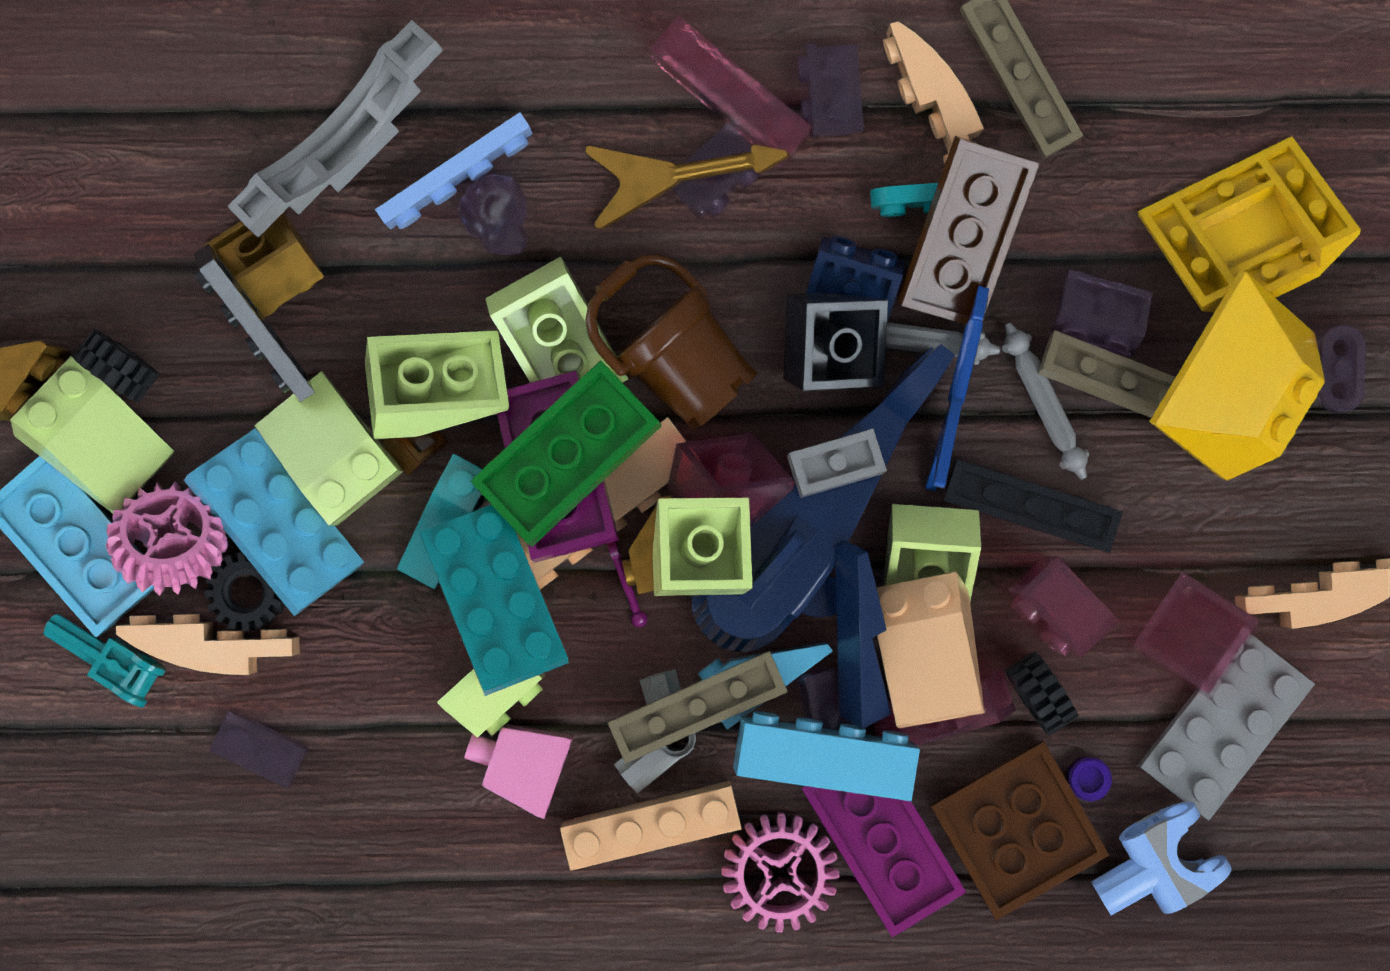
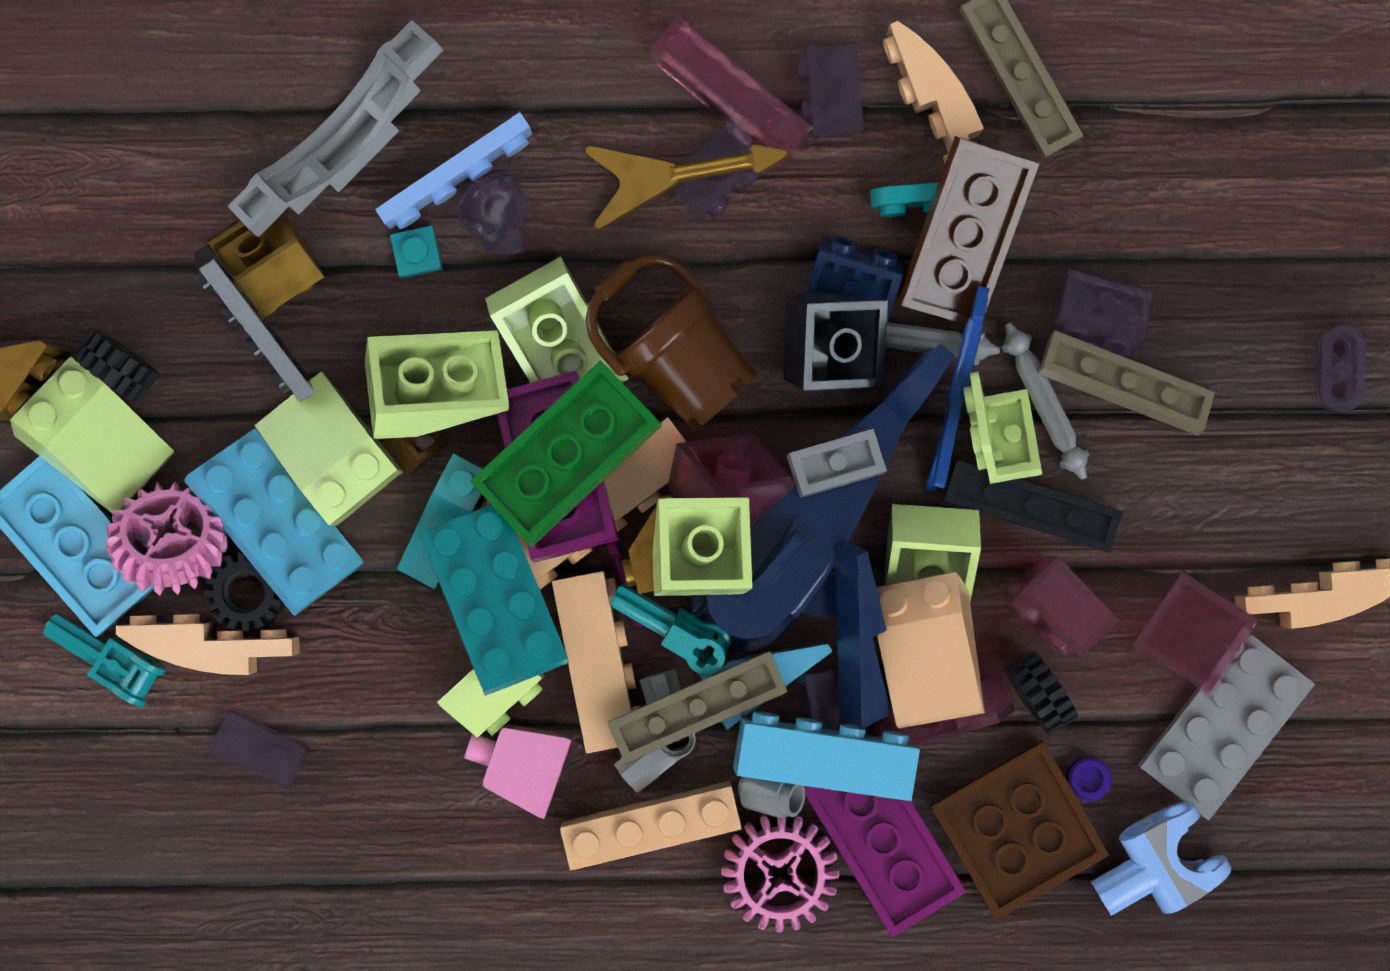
yellow slope [1138,136,1361,312] -> none
yellow slope [1149,270,1325,481] -> none
none -> teal plate [390,226,443,279]
none -> light nougat brick [552,570,640,754]
none -> teal connector [610,584,731,675]
none -> light grey brick [738,777,805,819]
none -> yellowish green bracket [963,371,1042,484]

